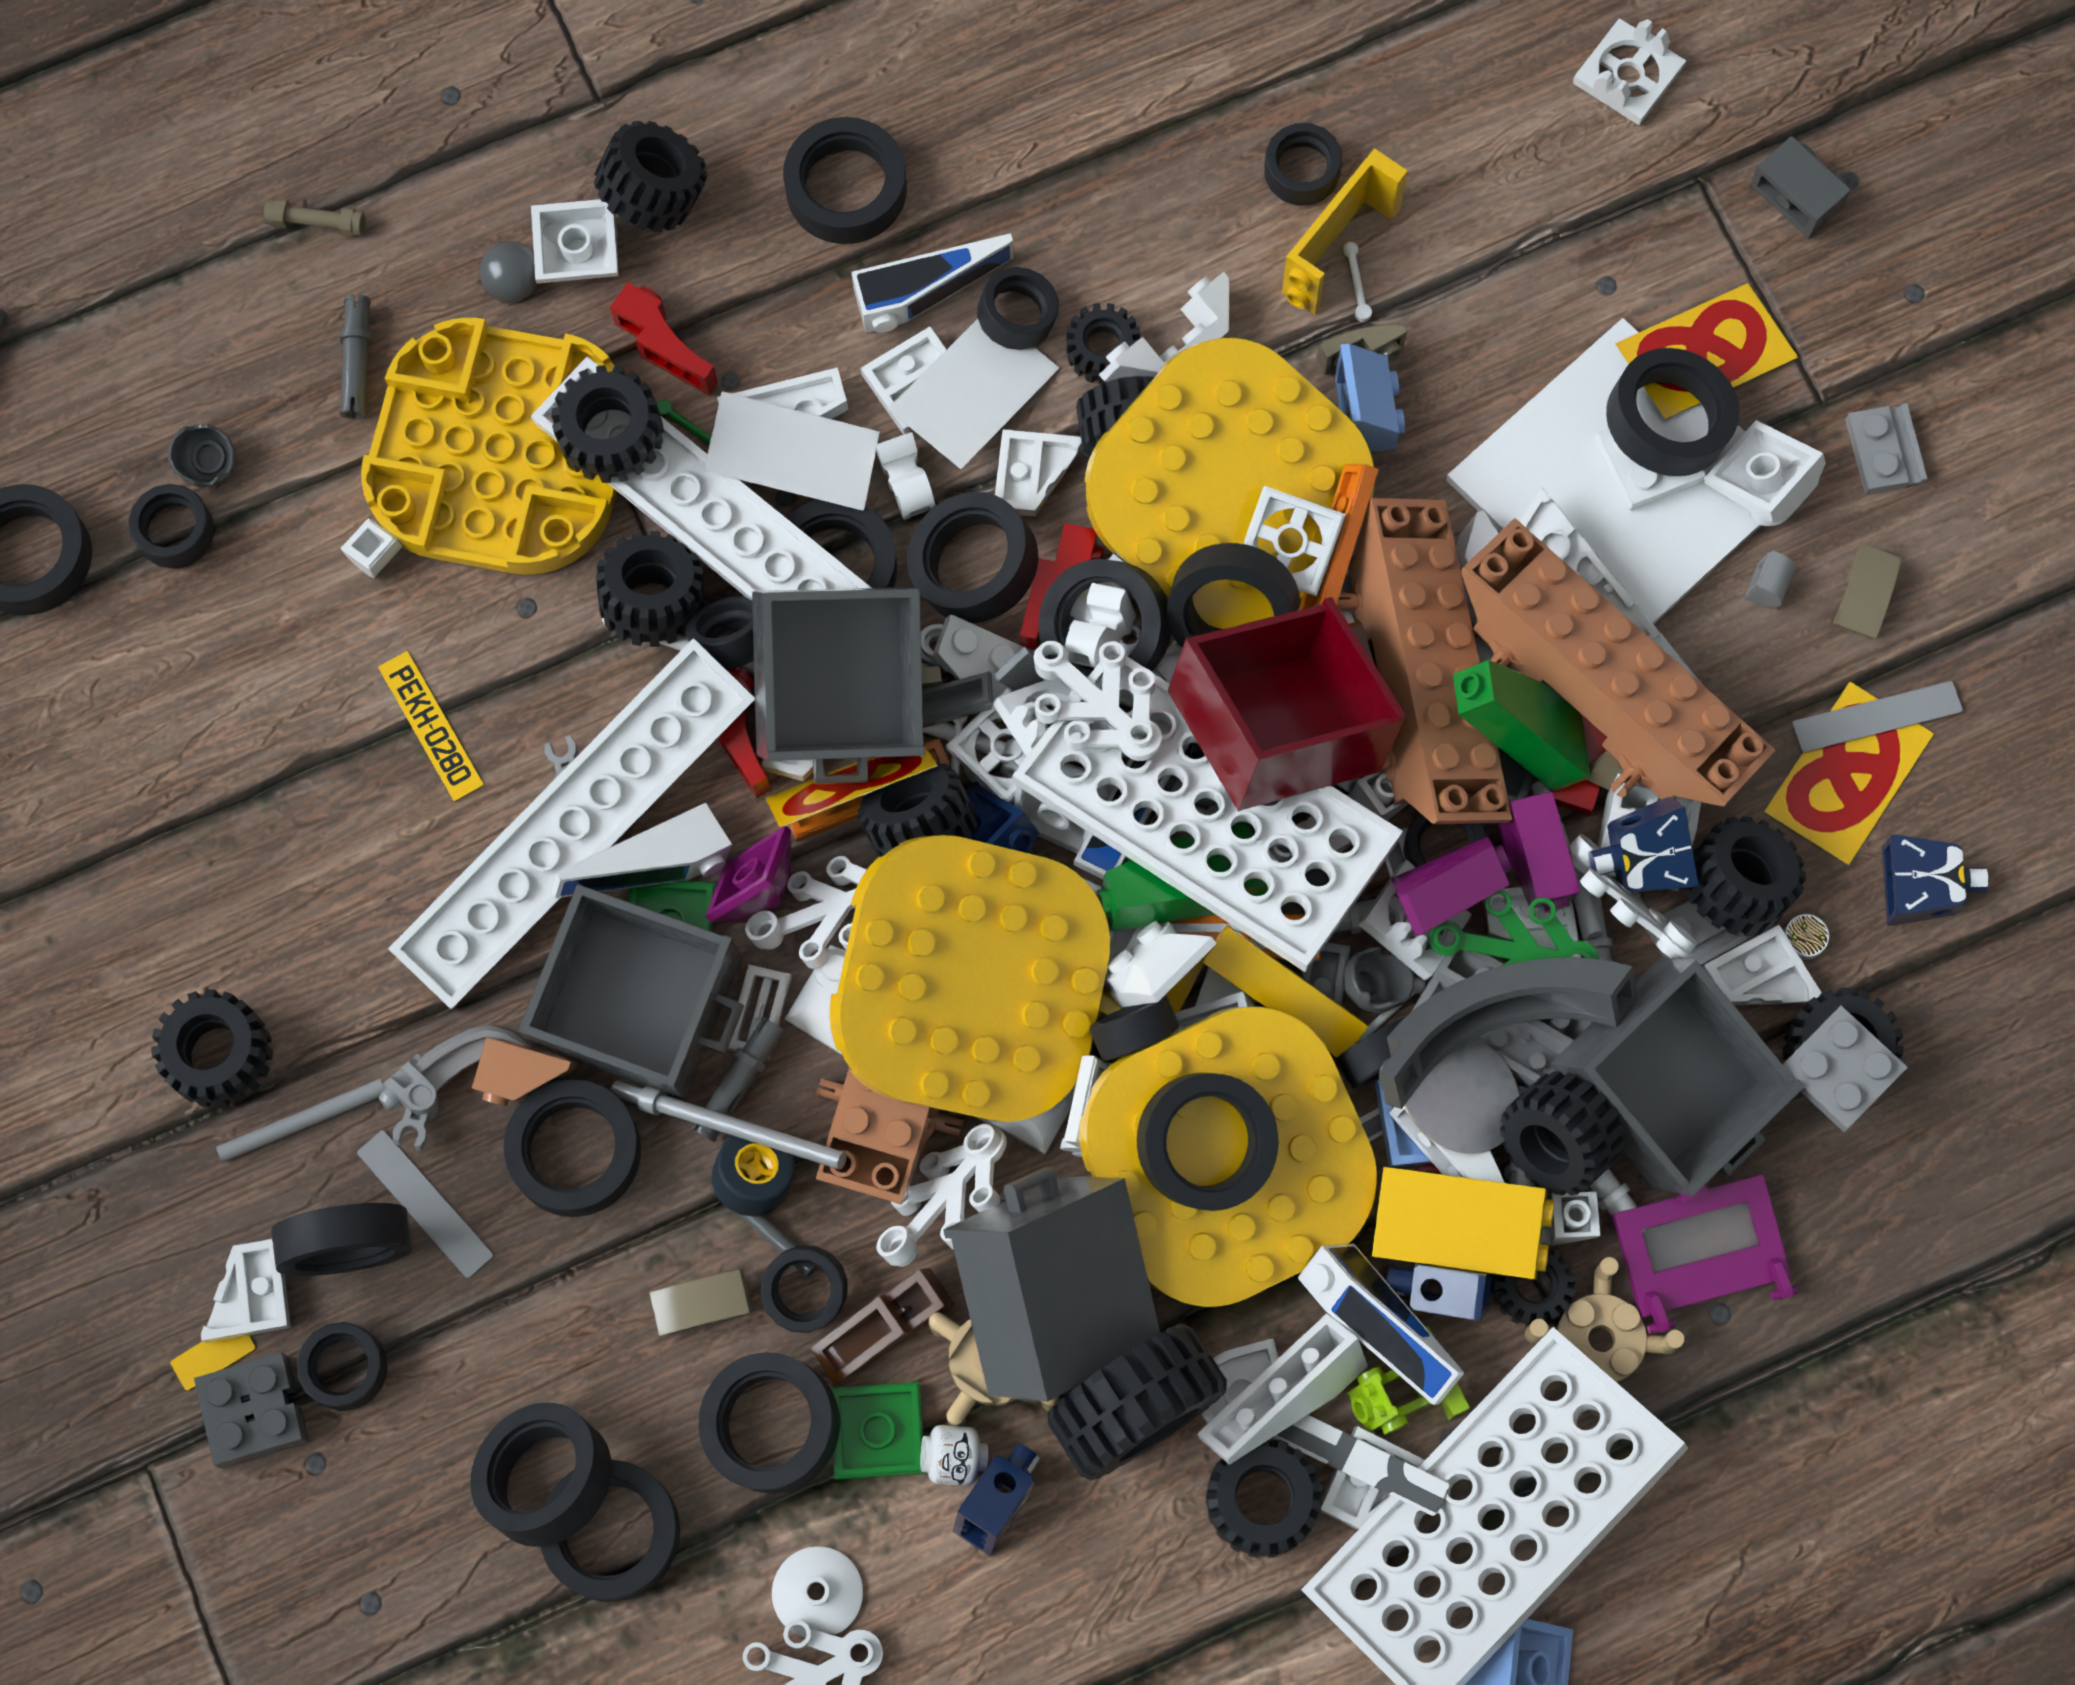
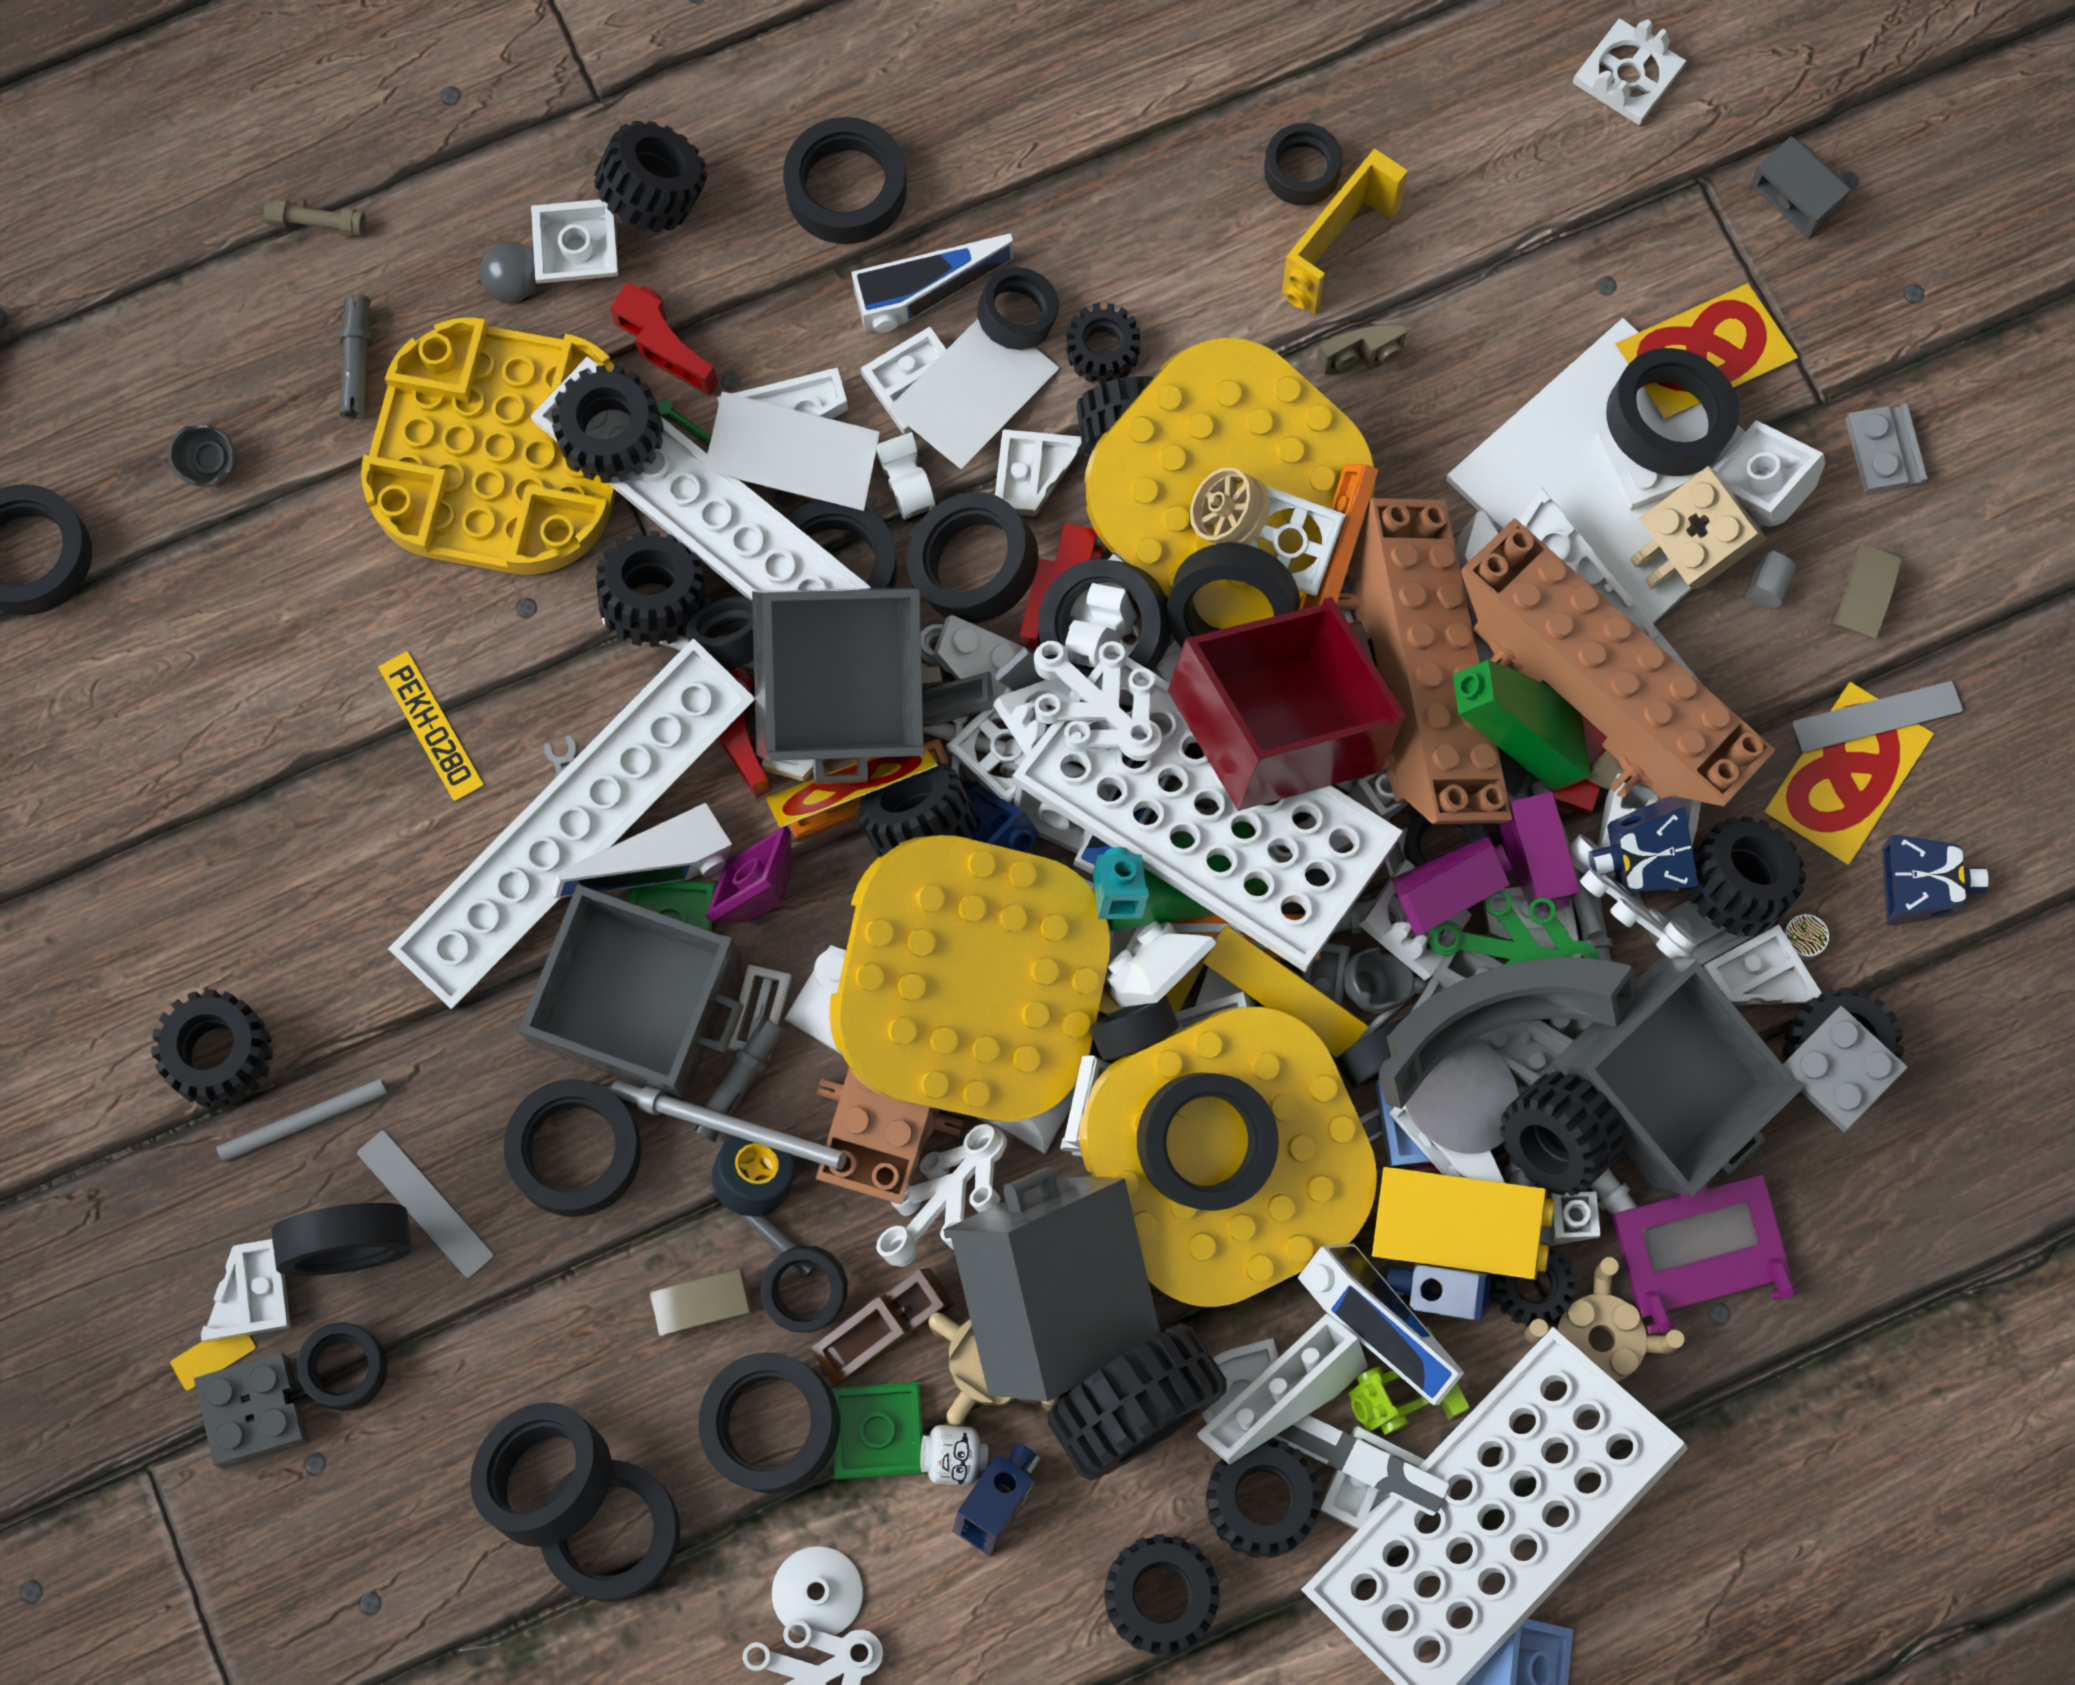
black tyre [128,484,215,569] -> none
white brick [340,518,402,578] -> none
light grey piece [379,1025,531,1152] -> none
nougat slope [472,1037,578,1106] -> none
white plant [745,856,867,969] -> none
white slope [1099,272,1229,382] -> none
light blue slope [1335,344,1405,452] -> none
white hinge [1343,241,1372,322] -> none
none -> teal brick [1093,847,1149,919]
none -> black tyre [1104,1534,1220,1655]
none -> tan wheel [1190,467,1270,545]
none -> tan hinge [1630,466,1767,590]

